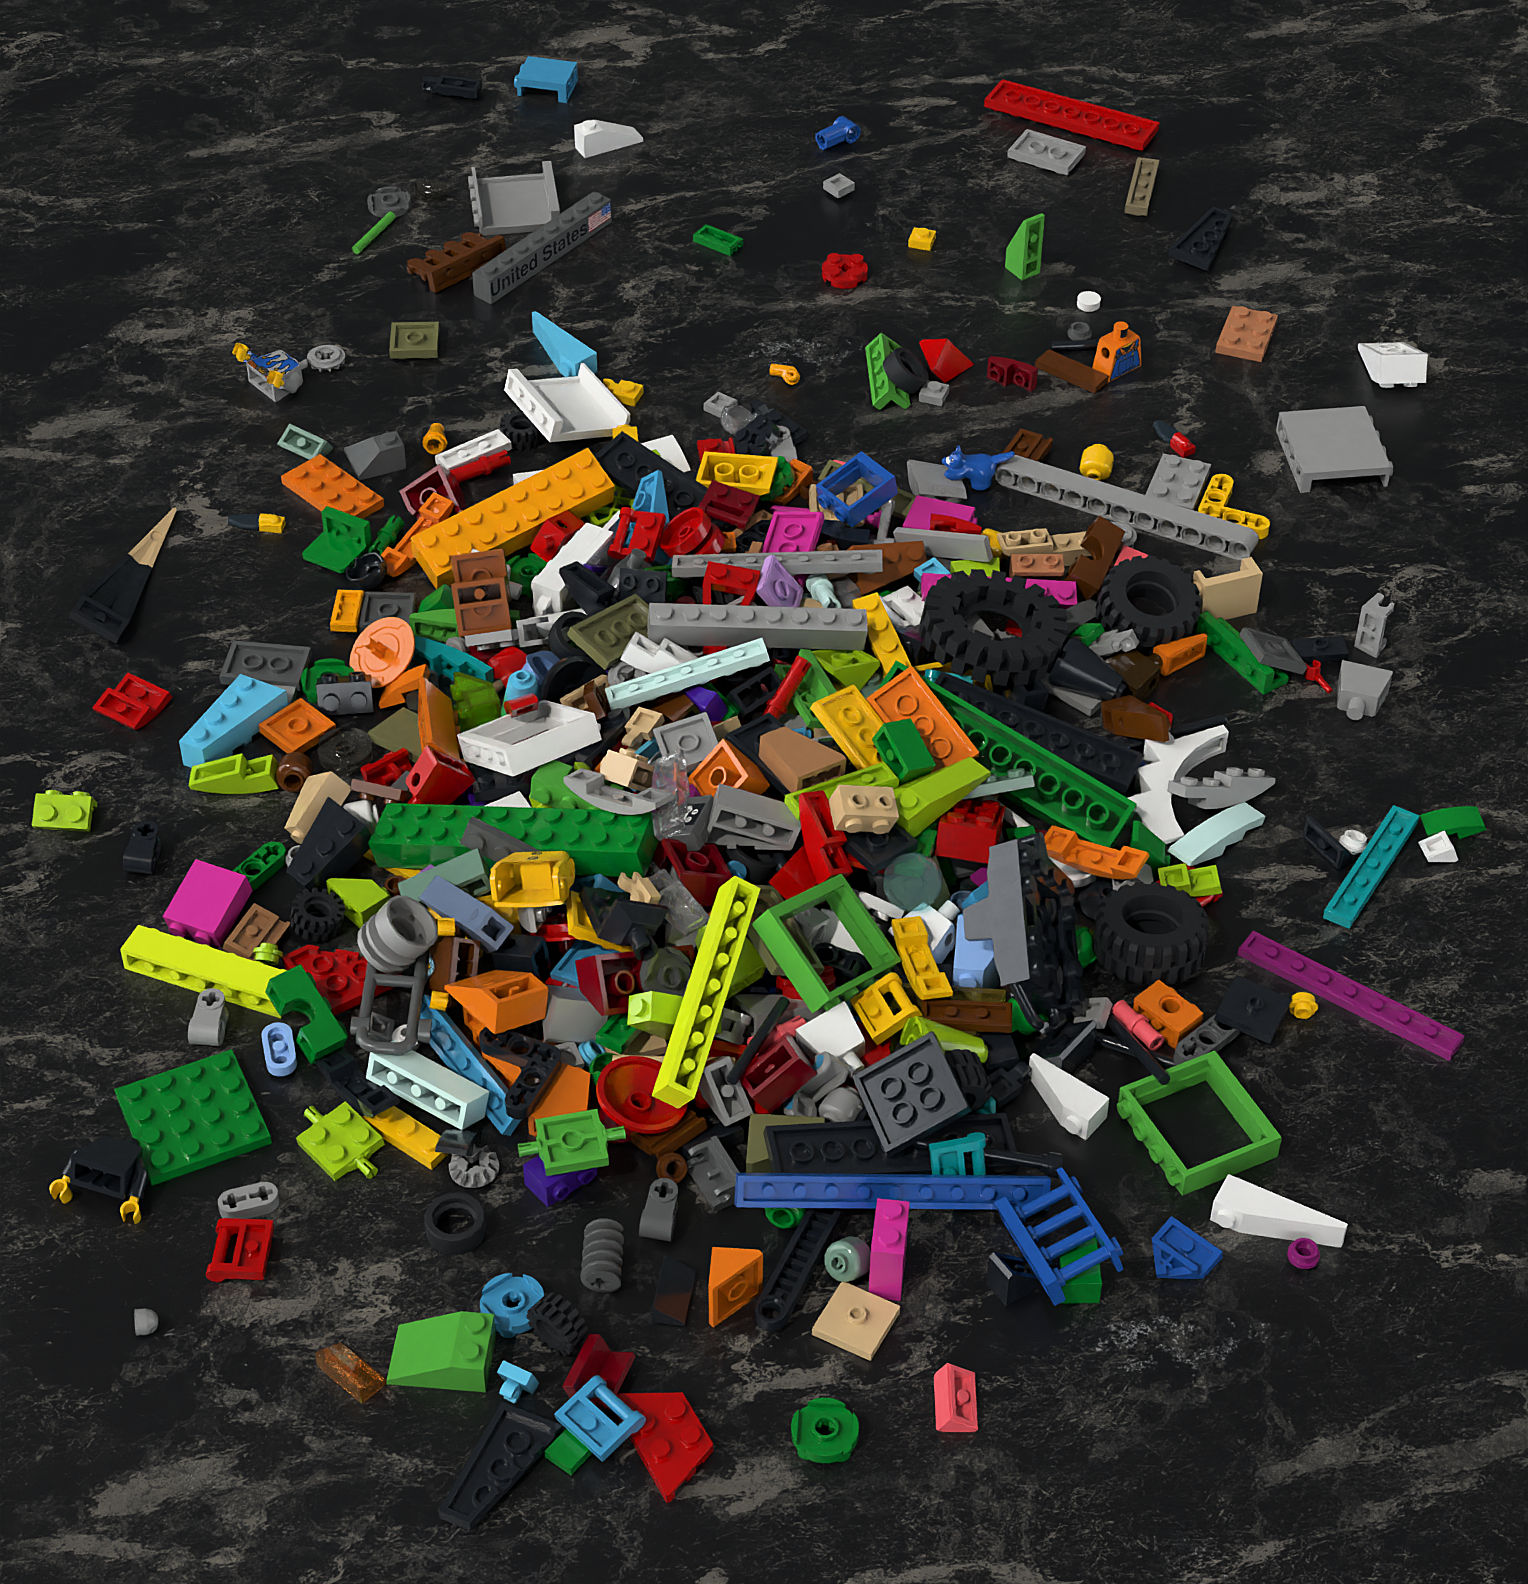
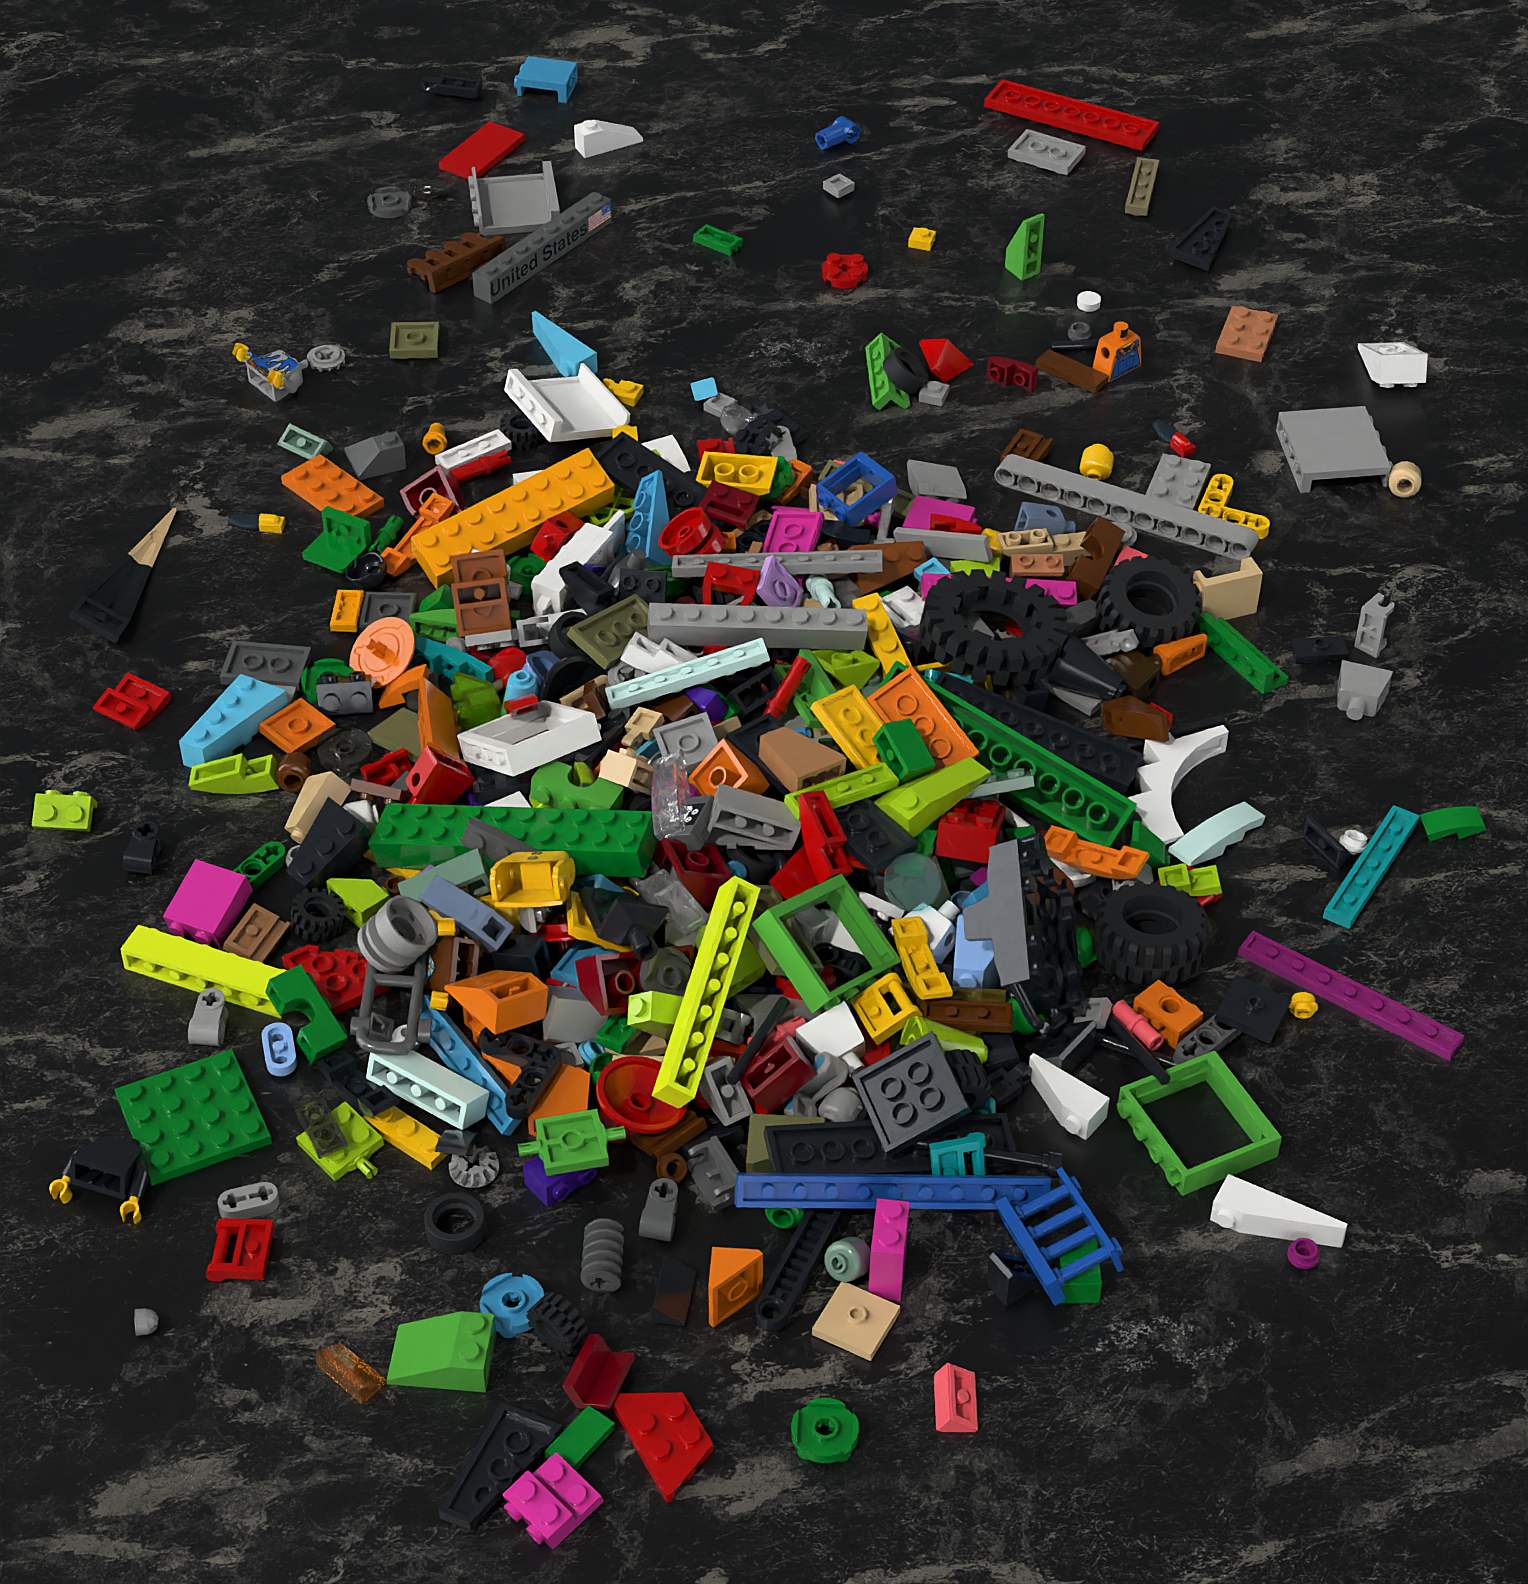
lime plate [253,943,283,965] -> none
bright green bar [352,211,396,254] -> none
medium azure tile [497,1360,539,1404] -> none
dark azure plate [554,1375,646,1462] -> none
light grey slope [563,768,674,815] -> none
red plate [607,507,666,563] -> none
tan plate [617,872,661,905] -> none
light orange arm [770,364,800,385] -> none
tan brick [828,785,899,834] -> none
blue animal [942,445,1015,491] -> none
green tile [1067,623,1105,646] -> none
blue slope [1152,1216,1223,1279] -> none
light grey slope [1167,767,1276,809] -> none
dark grey tile [1239,627,1307,675] -> none
red hand [1304,660,1333,694] -> none
white slope [1418,831,1458,862] -> none
none -> clear smoke slope [295,1097,348,1159]
none -> red tile [438,121,525,179]
none -> dark pink plate [502,1452,604,1549]
none -> medium azure slope [690,377,718,401]
none -> sand blue torso [1014,502,1076,536]
none -> tan head [1389,461,1421,498]

